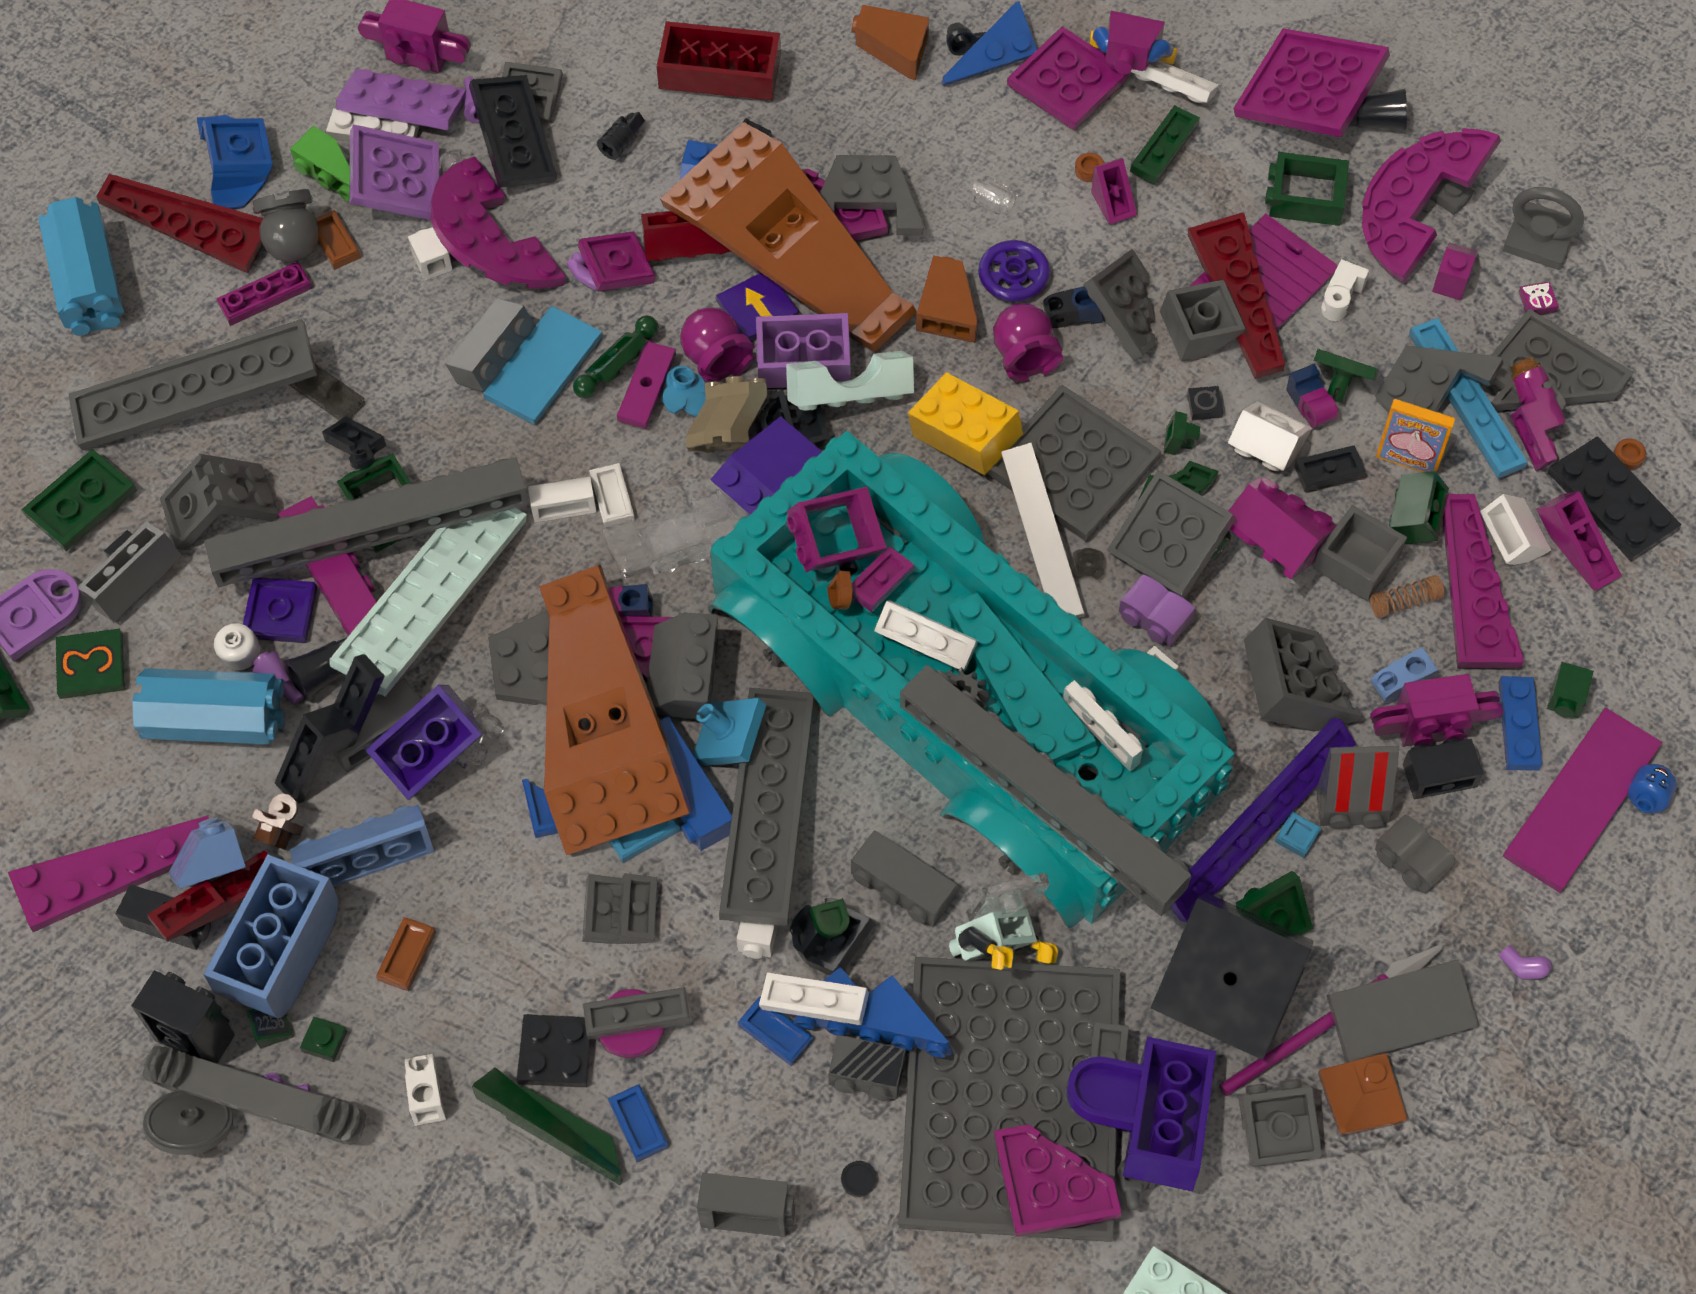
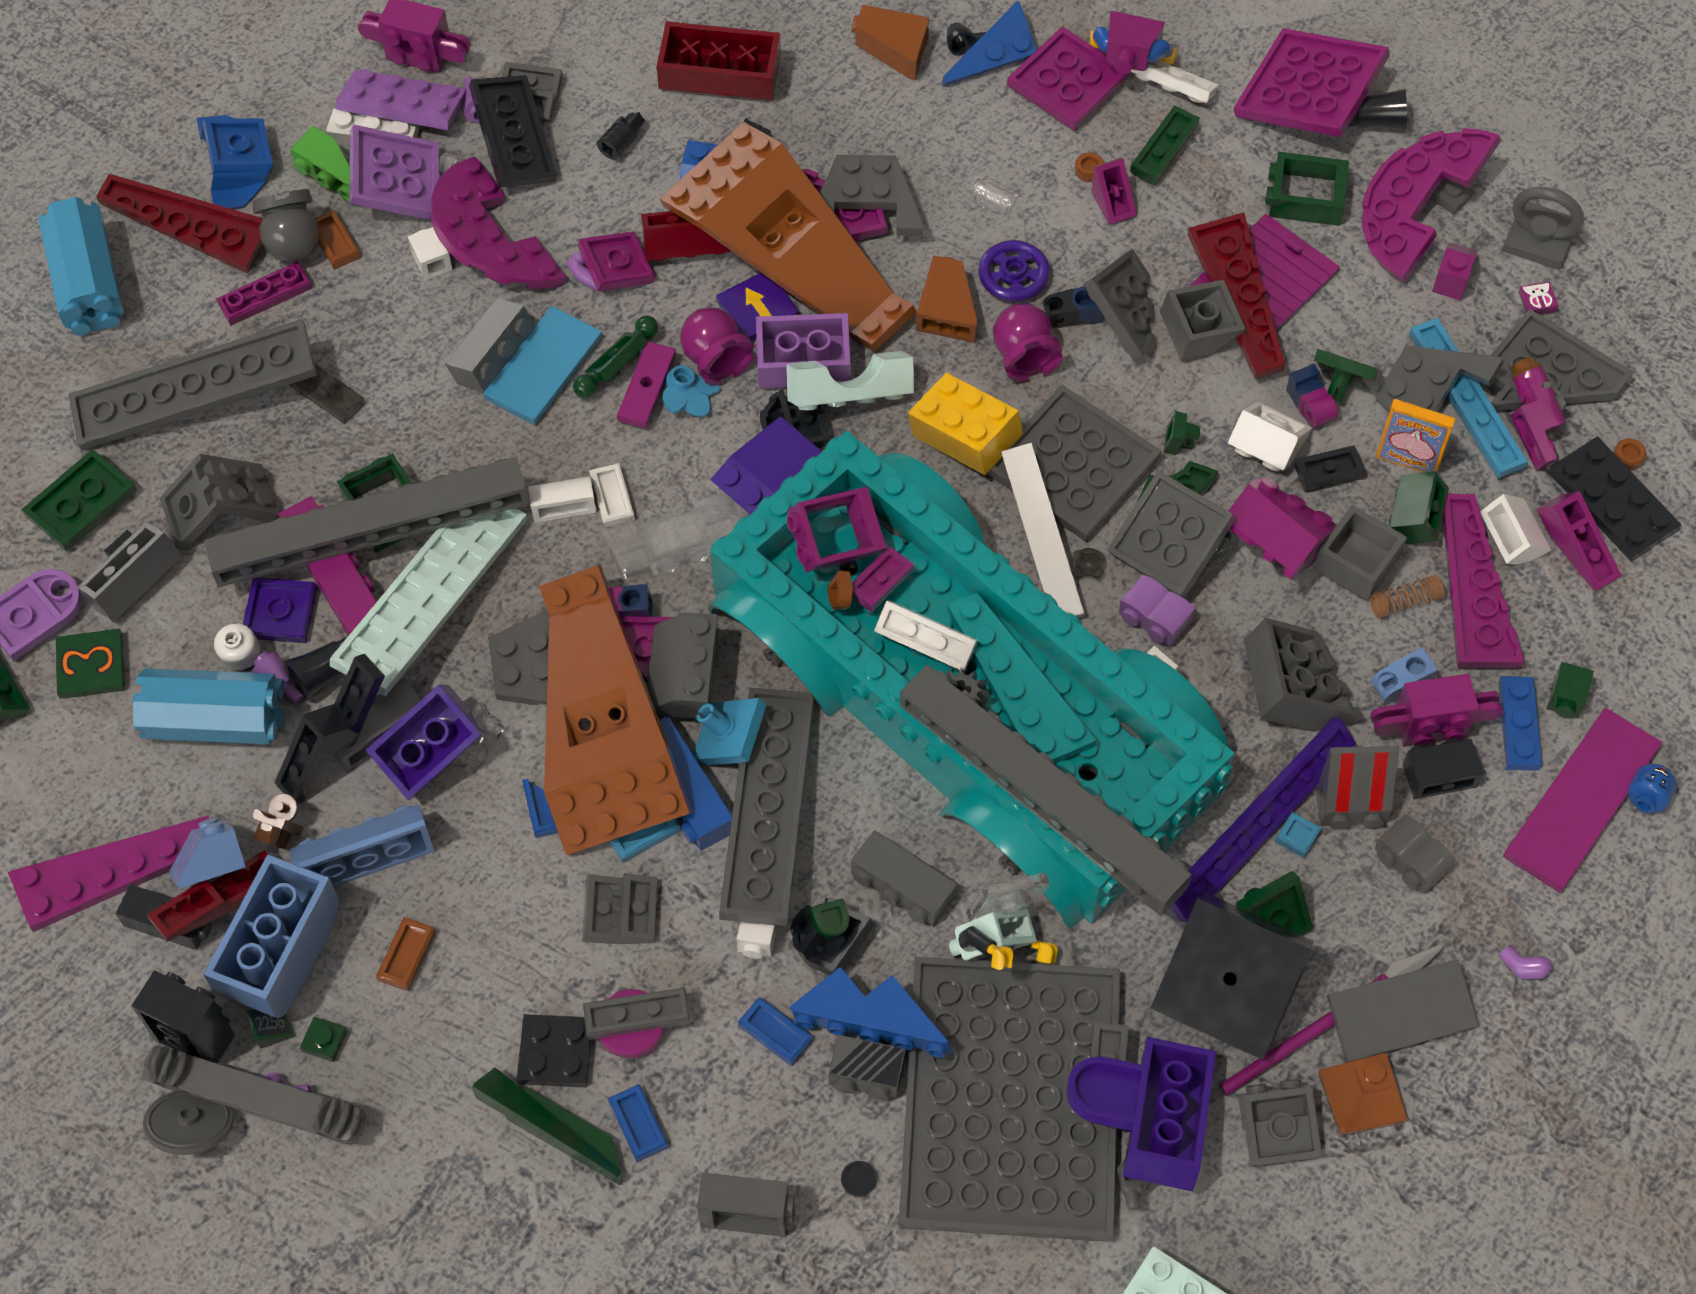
black hinge [322,416,387,469] -> none
white leg [405,1053,446,1126] -> none
dark tan brick [686,376,767,453] -> none
white plate [759,973,869,1025] -> none
magenta plate [993,1124,1122,1237] -> none
white plate [1063,680,1143,771] -> none
black tile [1187,386,1223,420] -> none
white leg [1321,259,1369,321] -> none

